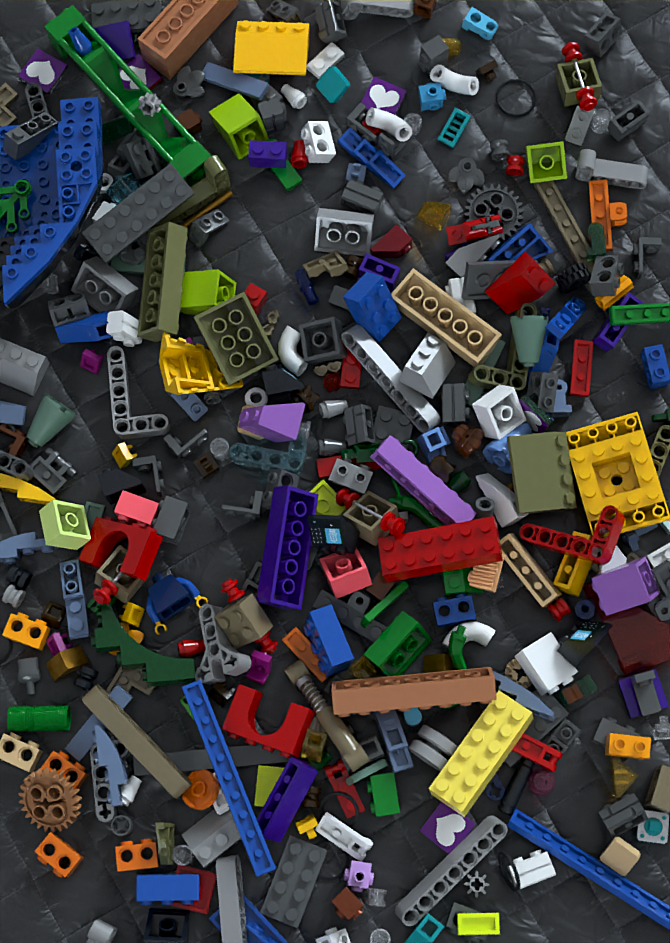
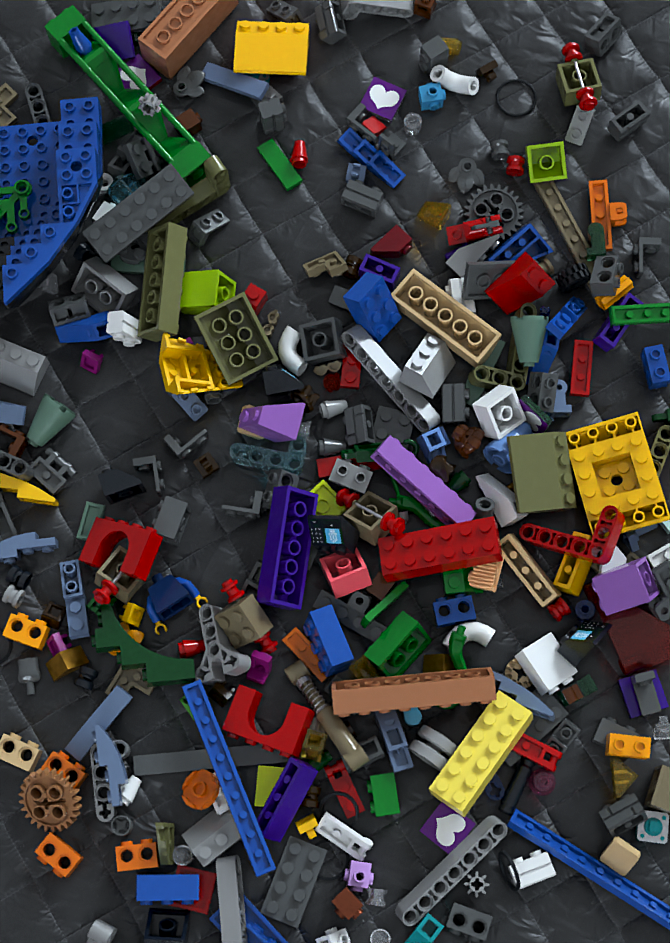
dark grey slope [3,111,58,161] -> none
green piece [7,706,71,732] -> none
tile [18,48,68,96] -> none
yellowish green brick [39,500,91,550] -> none
dark tan beam [82,684,192,799] -> none
light grey beam [107,346,170,440] -> none
yellow tile [112,442,137,469] -> none
coral brick [114,490,160,529] -> none
pearl gold bar [180,189,233,228] -> none
lime slope [209,93,269,160] -> none
clear wheel [210,438,230,461] -> none
white piece [245,387,268,407] -> none
dark purple brick [248,140,288,168] -> none
white cone [281,84,307,109] -> none
clear blue axle [295,269,319,305] -> none
white brick [301,121,336,163] -> none
white plate [307,42,345,79] -> none
light grey slope [314,208,374,256] -> none
teal piece [316,67,350,103] -> none
sand green tile [345,759,388,786] -> none
white cylinder [366,107,412,142] -> none
teal slope [437,107,471,148] -> none
neon yellow tile [457,913,500,935] -> none
medium azure leg [461,7,498,40] -> none
light grey beam [575,149,649,189] -> none
clear wheel [591,109,611,133] -> none

